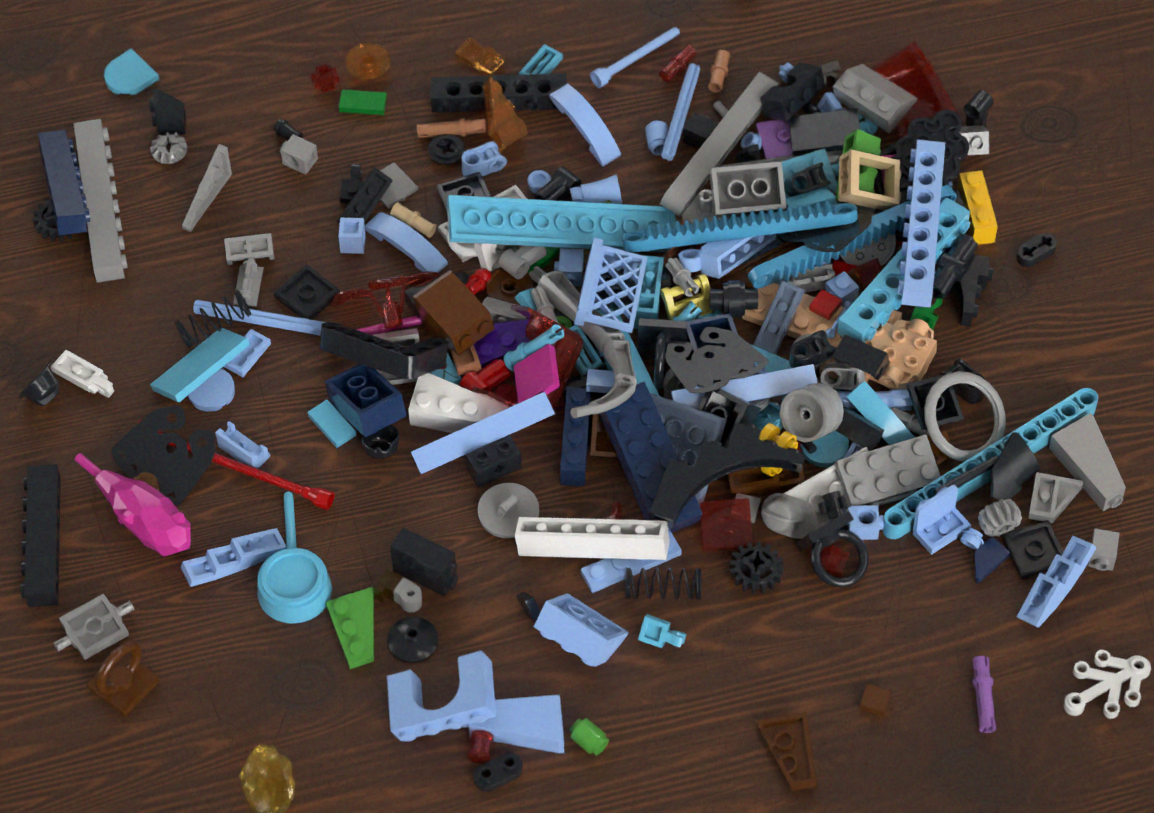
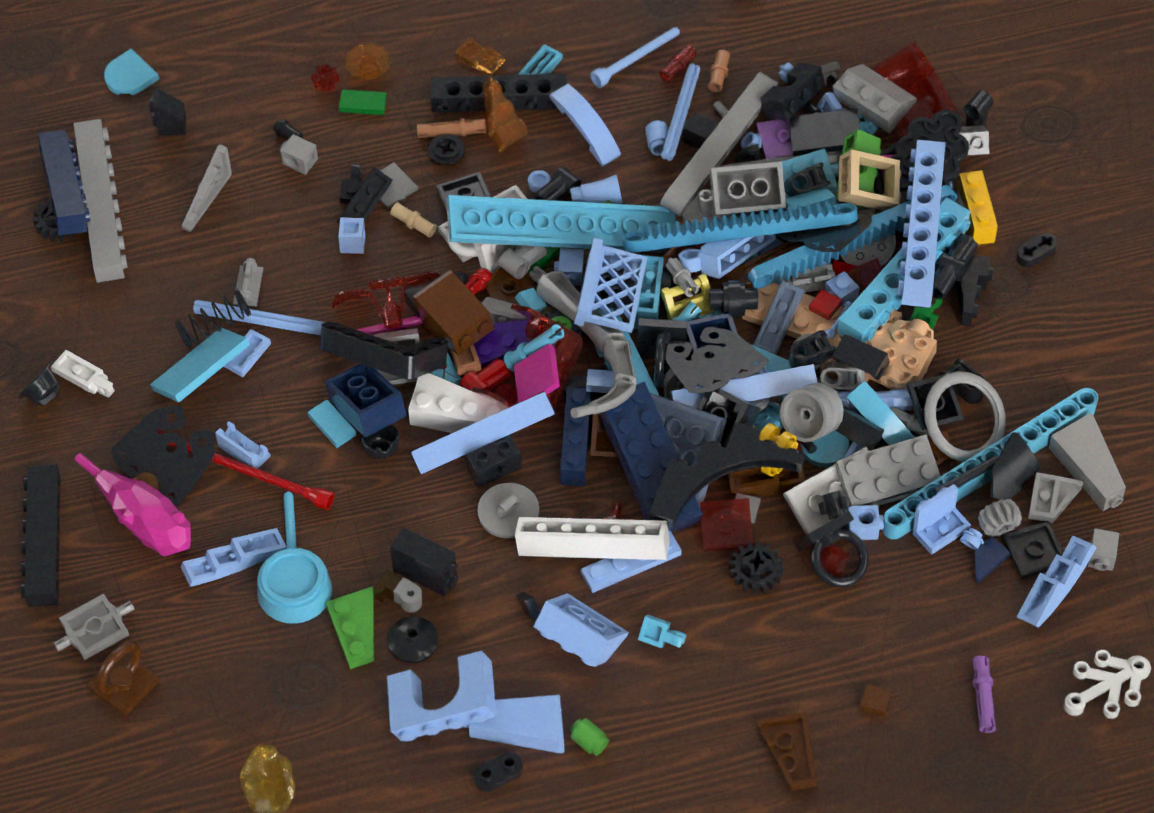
light grey gear [150,131,187,164] -> none
light blue tile [188,369,235,412] -> none
light grey hinge [224,233,275,265] -> none
black tile [274,265,341,320] -> none
light blue slope [365,212,448,278] -> none
light blue piece [462,141,507,176] -> none
clear red bush [467,730,494,764] -> none
light grey axle [531,287,560,331] -> none
medium azure tile [559,325,603,376] -> none
black piece [626,567,702,600] -> none
light grey piece [761,493,818,539] -> none

